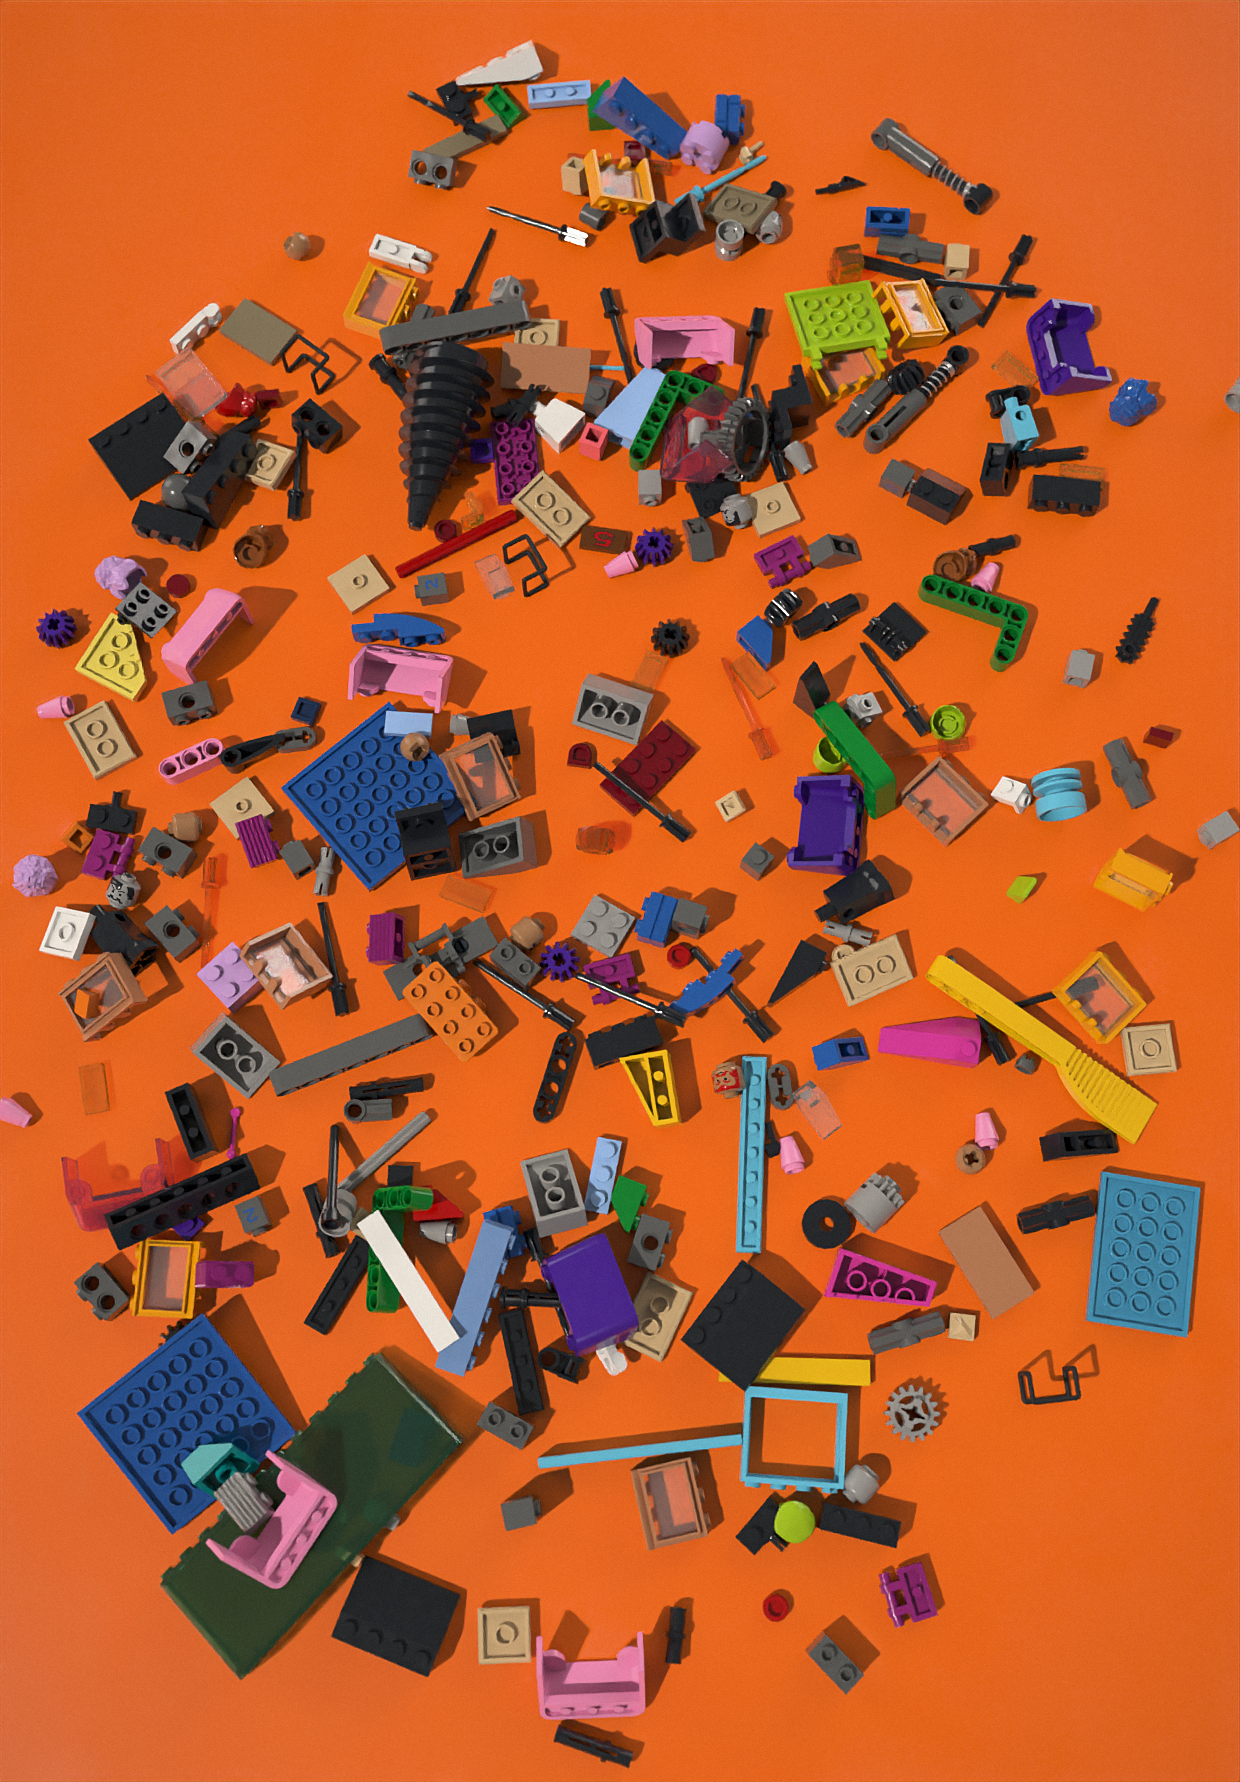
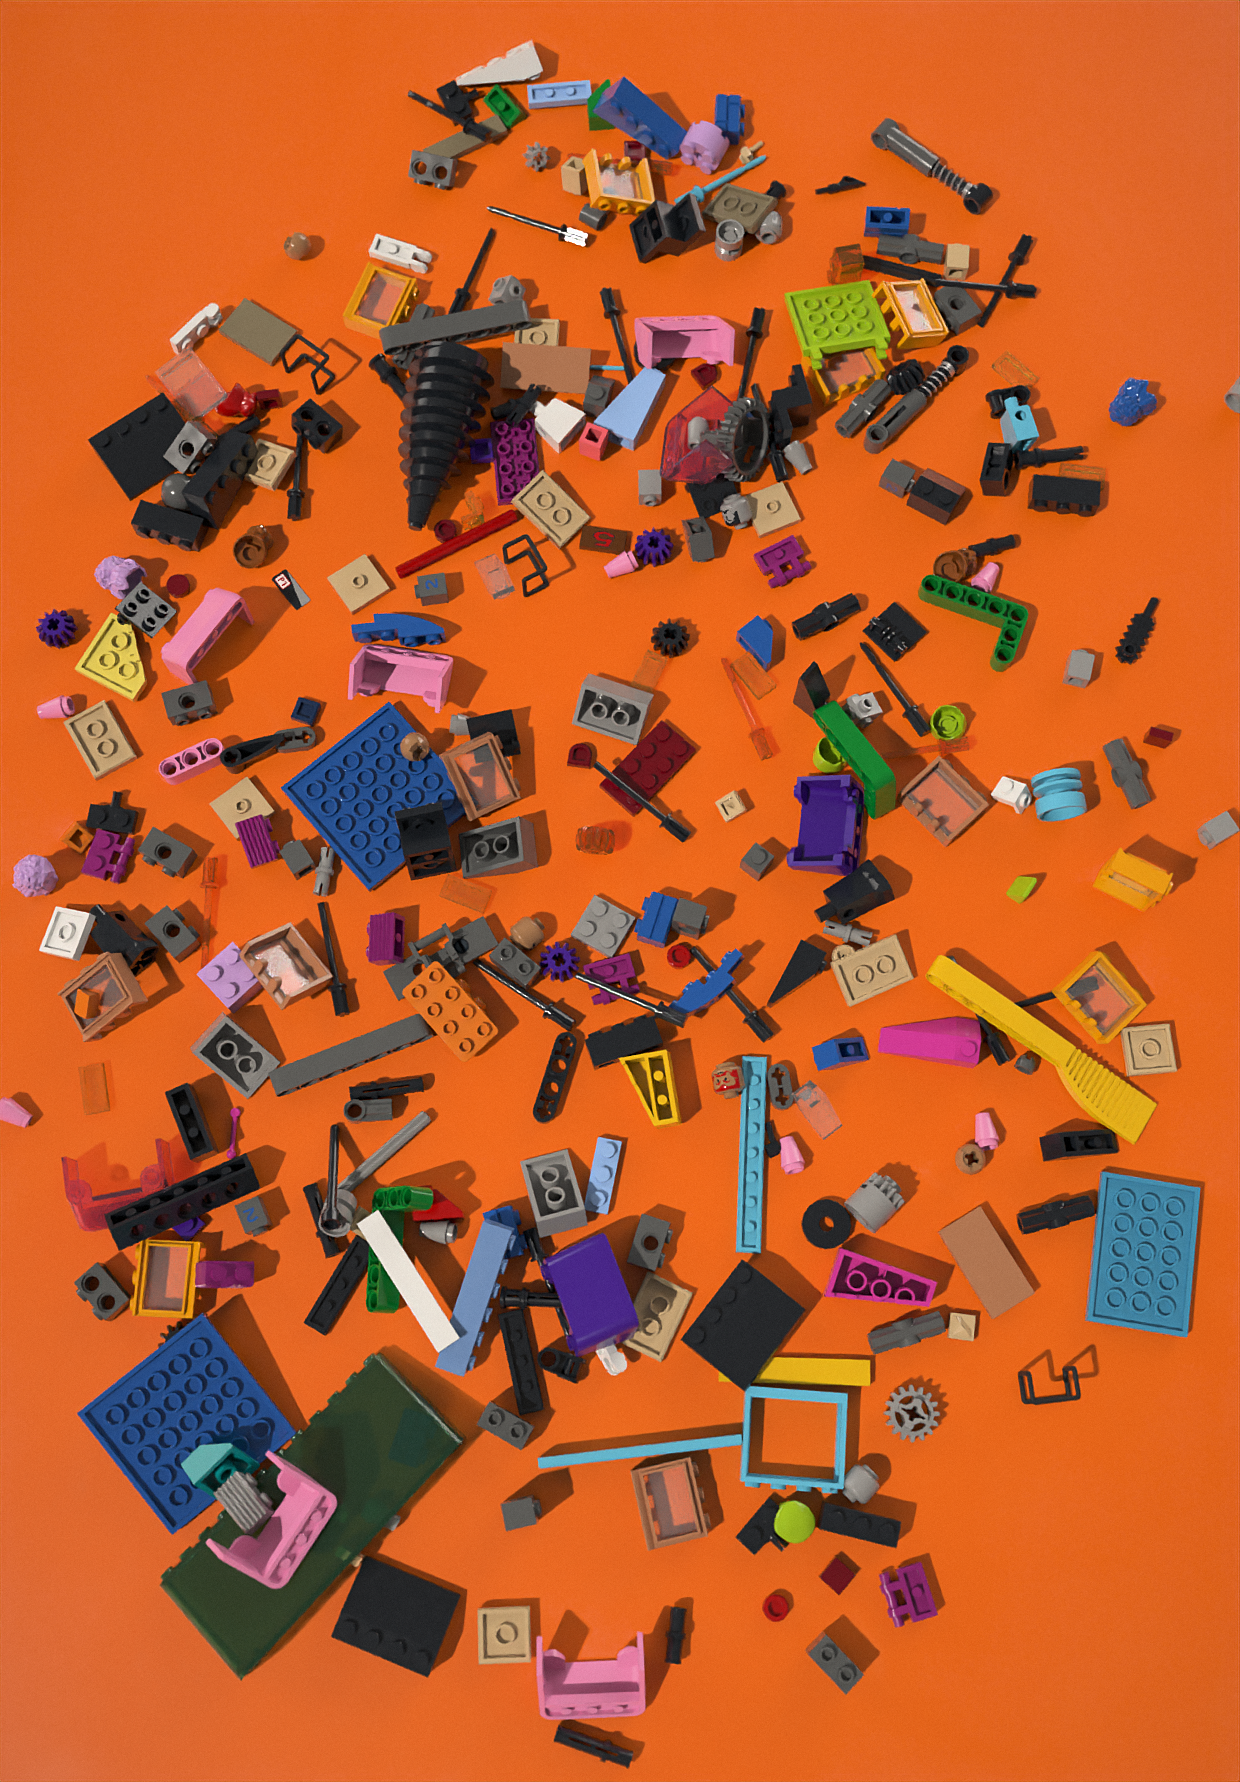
light grey head [106,873,141,910] -> none
medium nougat head [167,812,203,843] -> none
light blue tile [384,711,433,738] -> none
black tile [387,1165,414,1187] -> none
green slope [610,1175,650,1234] -> none
green beam [629,370,725,472] -> none
black gear [764,588,803,627] -> none
dark grey slope [808,534,861,569] -> none
dark purple windscreen [1026,298,1112,396] -> none
none -> sticker [272,569,310,610]
none -> light grey gear [522,142,551,171]
none -> dark red tile [818,1556,855,1595]

